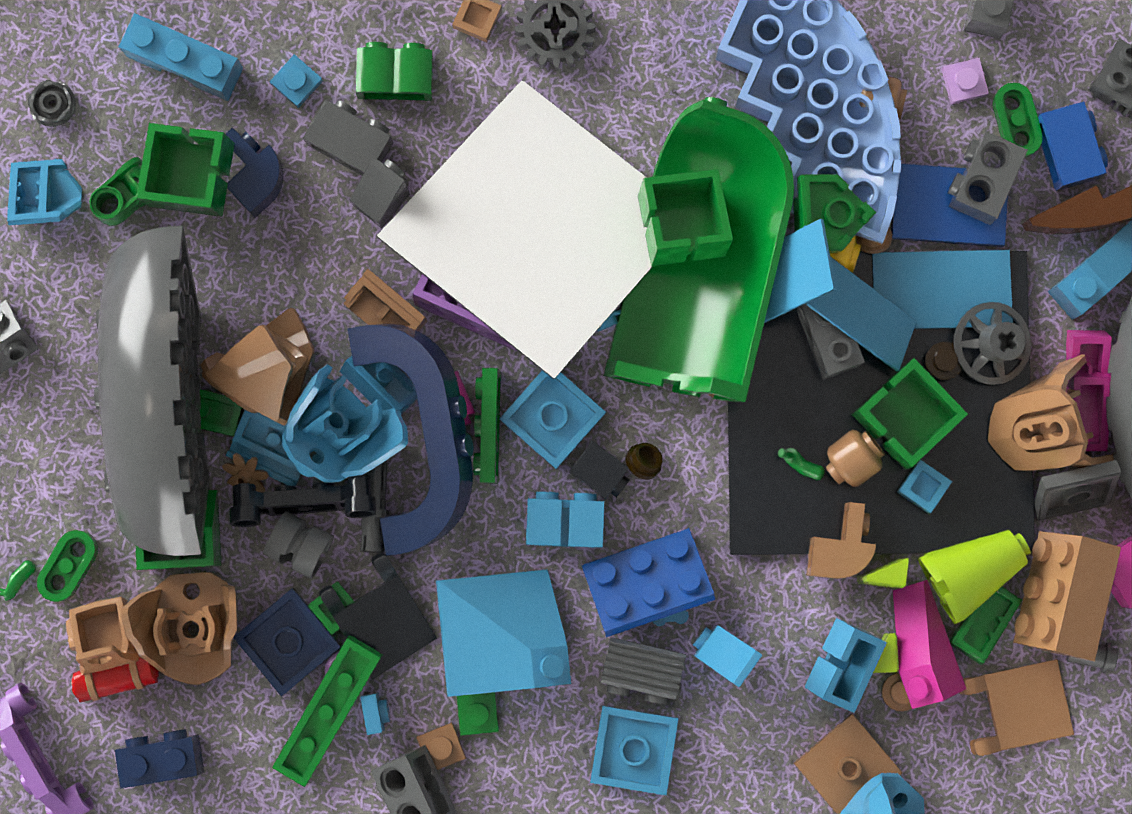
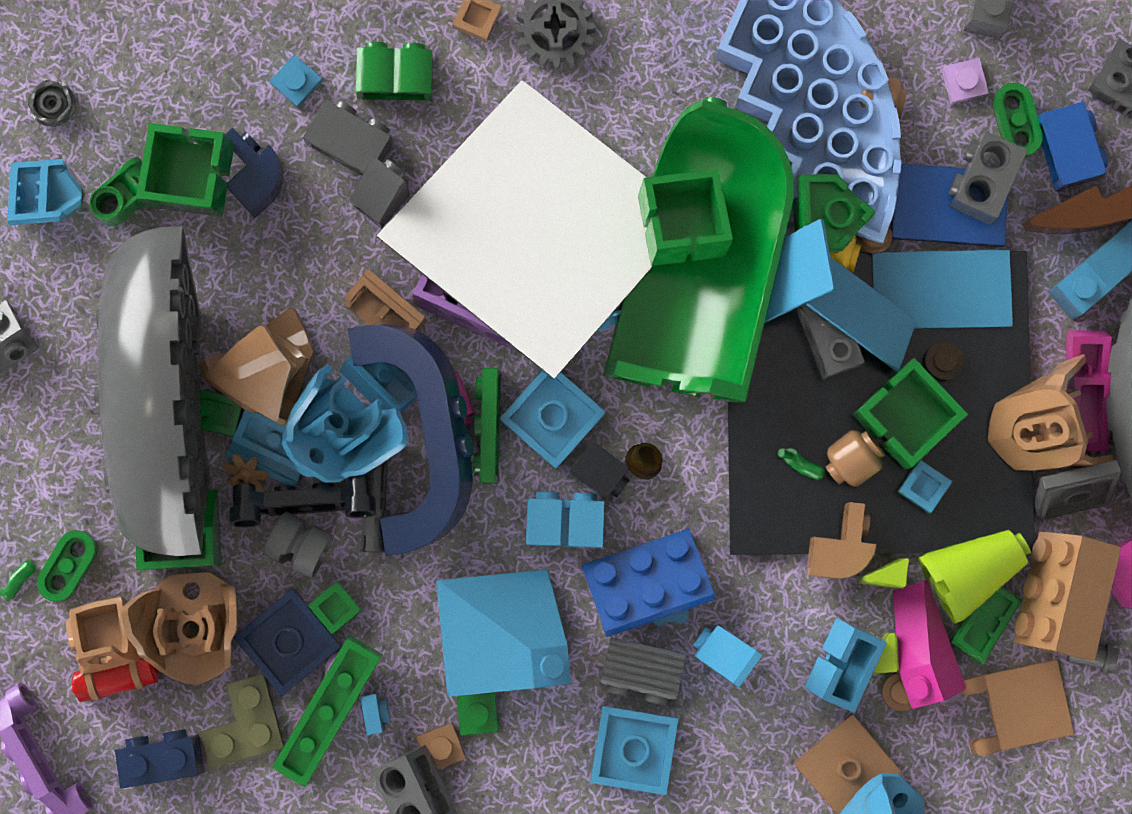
dark azure arch [118,13,243,101] -> none
black flag [319,552,437,680] -> none
dark grey wheel [953,302,1031,385] -> none
none -> olive plate [200,674,285,769]

